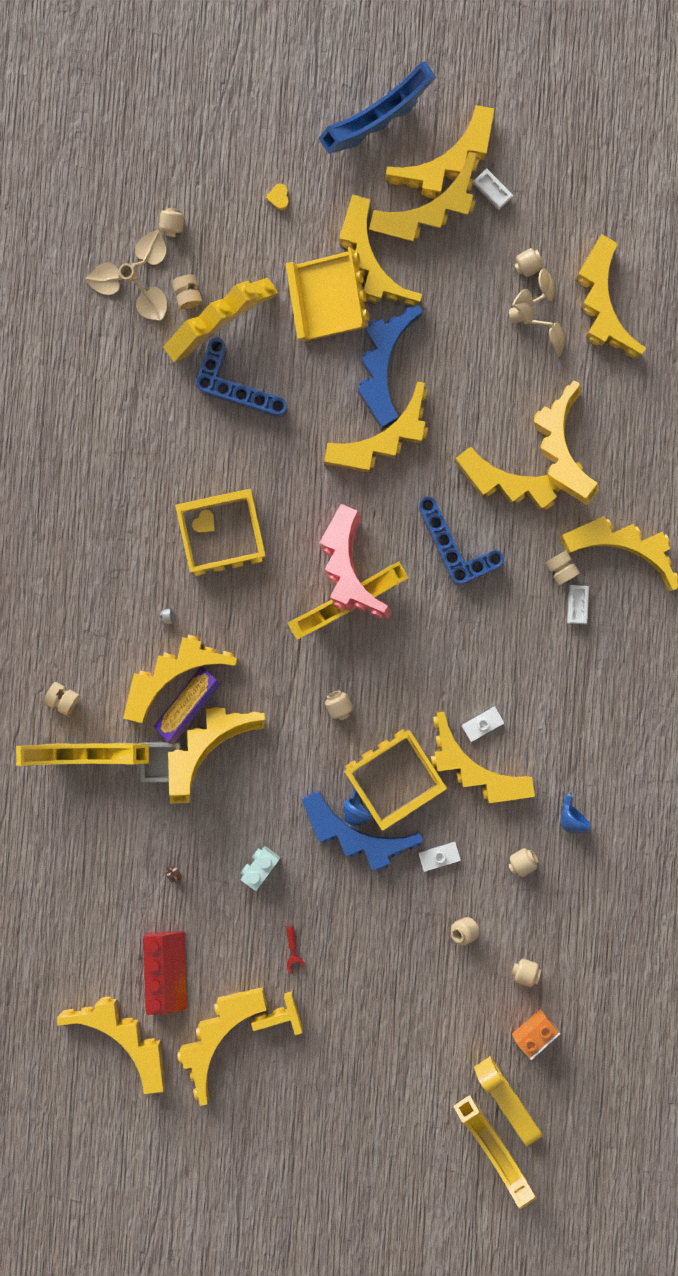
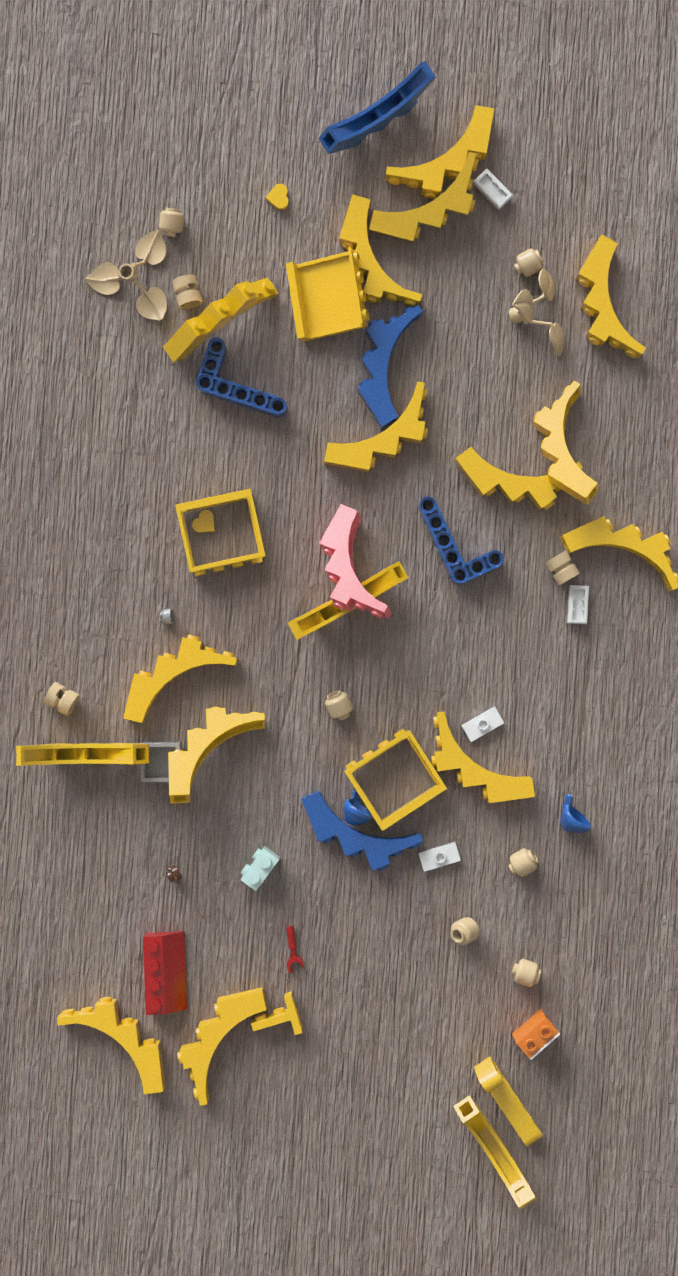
tile [154,666,221,745] -> none

